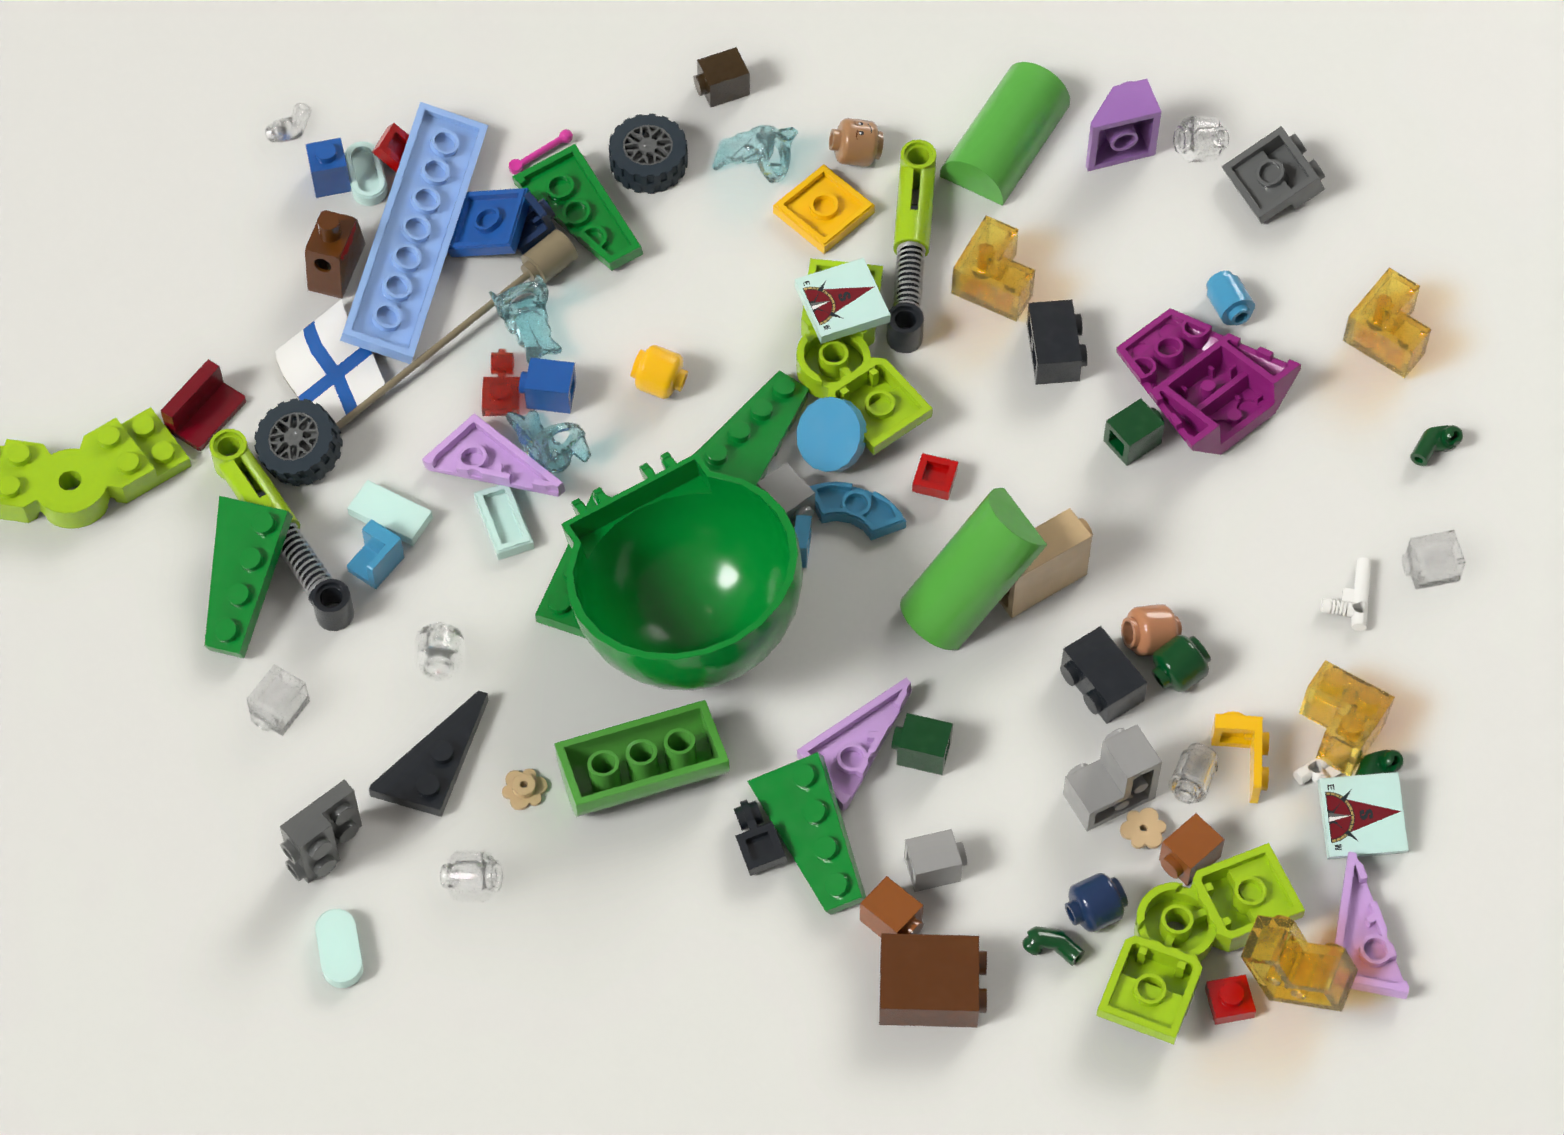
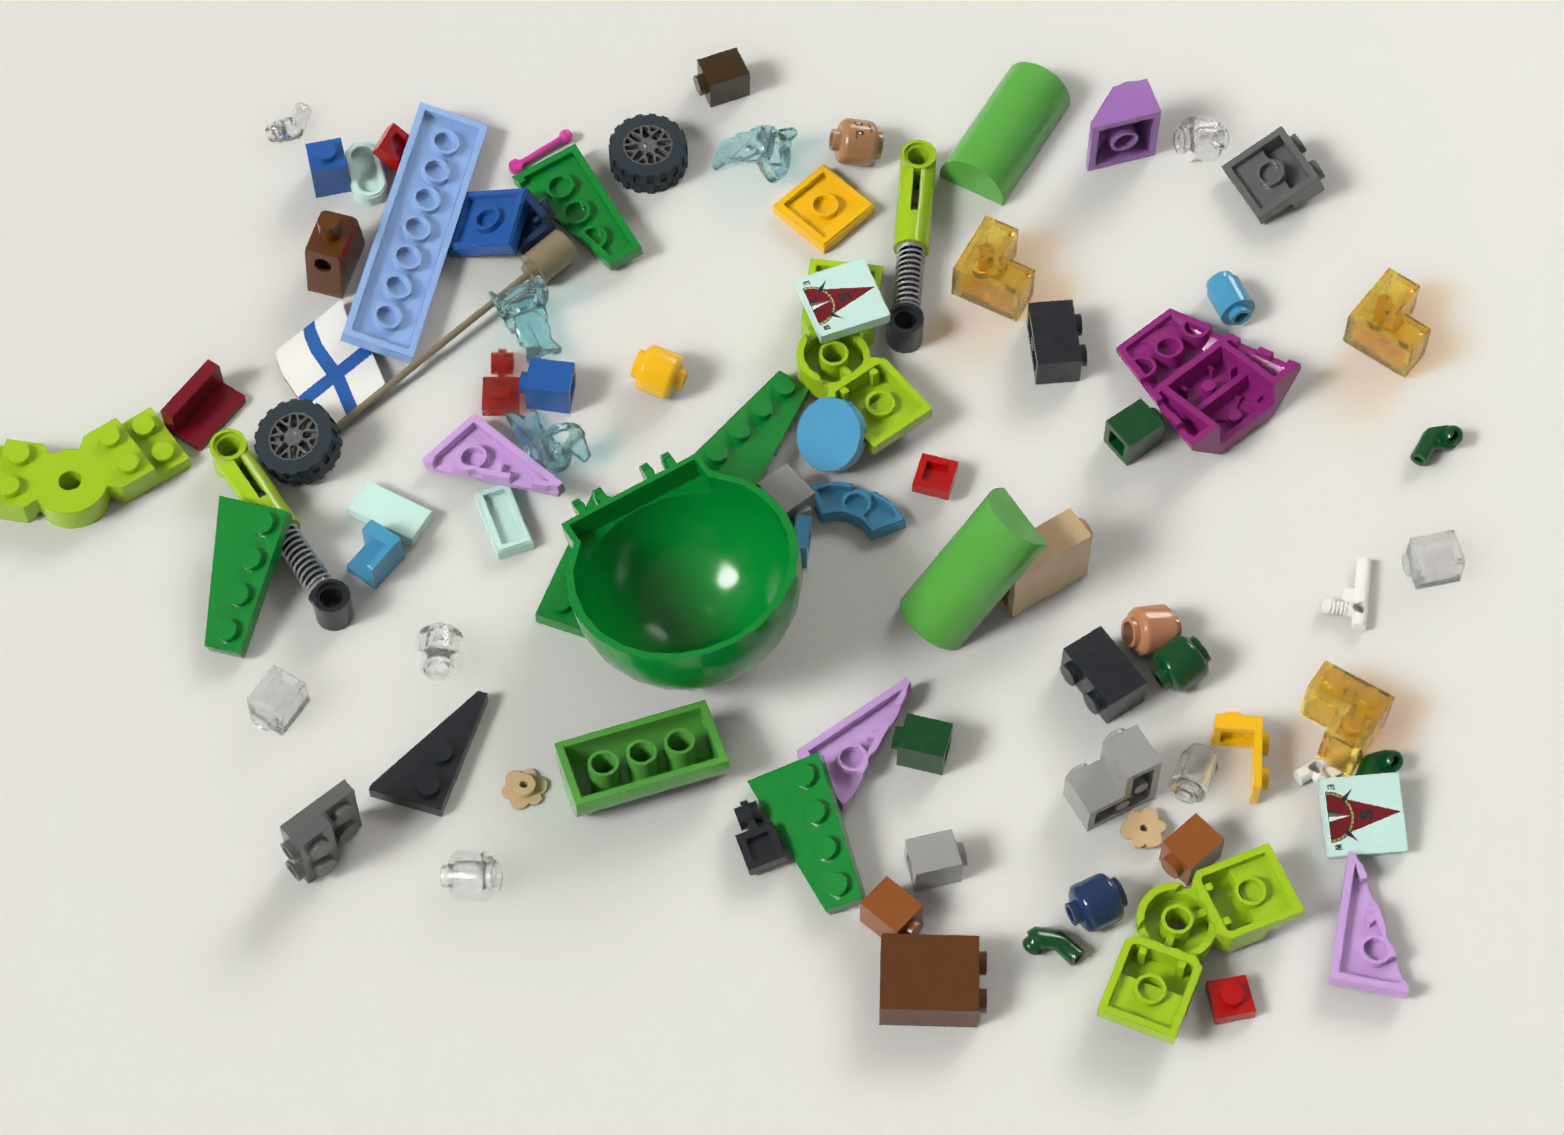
light aqua tile [315,909,363,988] -> none
clear yellow brick [1241,915,1358,1012] -> none

